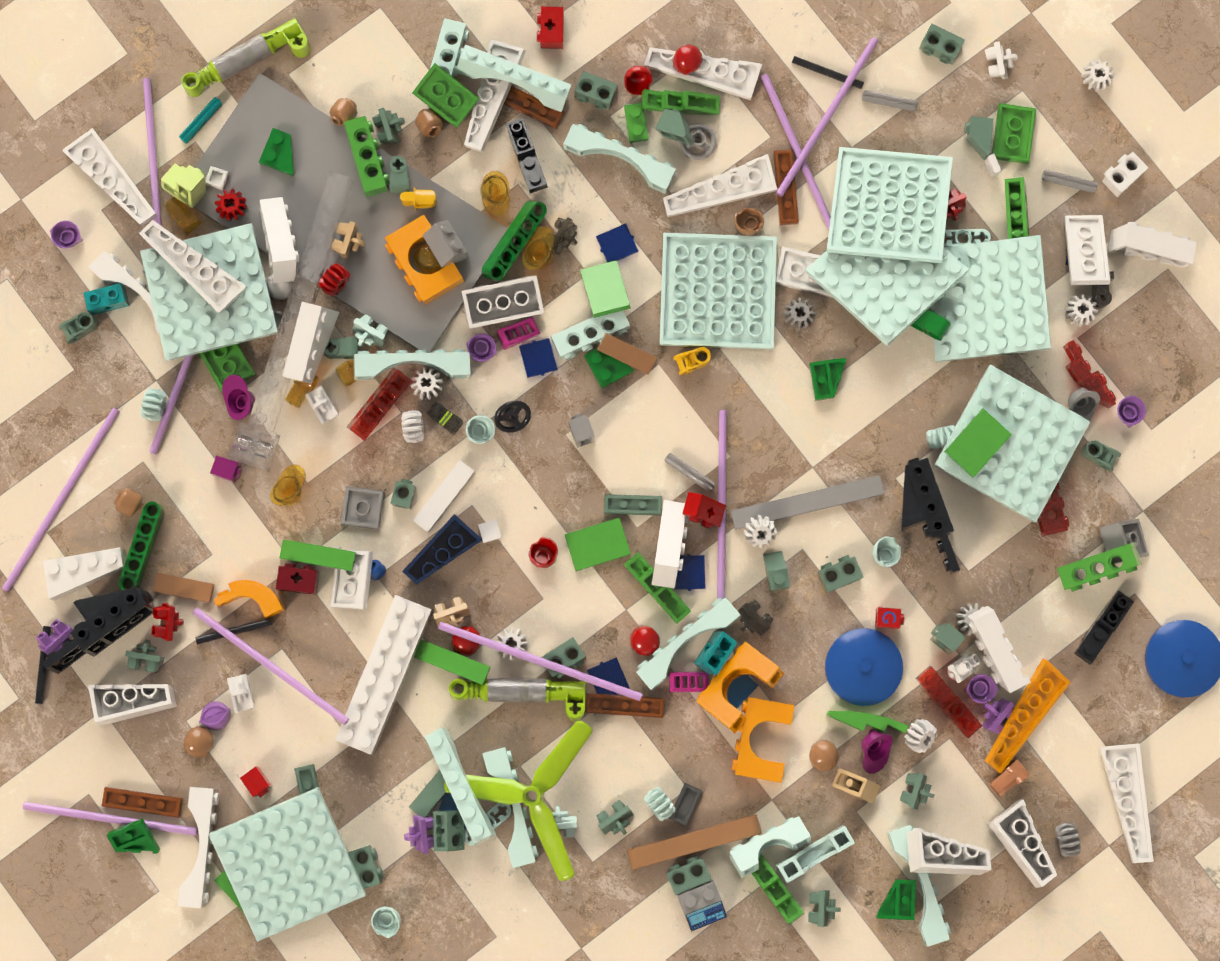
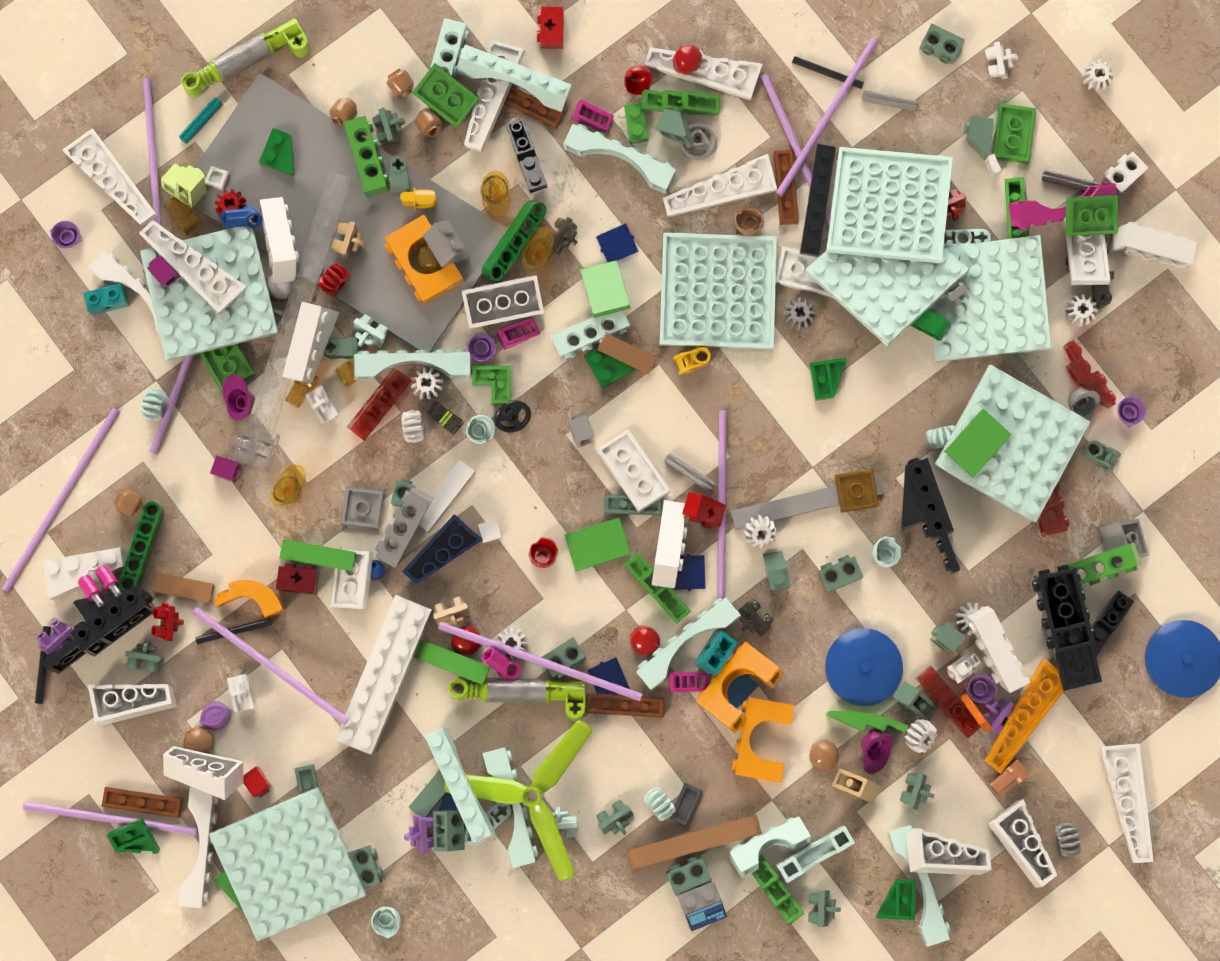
sand green piece [58,312,98,344] -> none
clear blue piece [519,338,558,378] -> none
sand green brick [574,71,618,110] -> none
red brick [875,607,904,630] -> none
none -> dark pink piece [78,565,121,607]
none -> magenta brick [147,256,180,289]
none -> white wedge [163,746,243,800]
none -> blue piece [221,205,263,228]
none -> light grey brick [375,487,434,568]
none -> medium nougat head [386,68,414,98]
none -> bright green plate [472,366,511,405]
none -> dark pink piece [482,647,521,679]
none -> dark pink slope [571,99,614,133]
none -> white tile [596,429,671,513]
none -> black plate [799,144,836,257]
none -> pearl gold tile [834,469,879,513]
none -> sand green slope [893,681,938,721]
none -> light grey tile [946,280,969,306]
none -> orange tile [961,693,992,732]
none -> dark pink arch [1009,183,1117,230]
none -> black wedge [1032,564,1102,691]
none -> bright green tile [1065,195,1118,236]

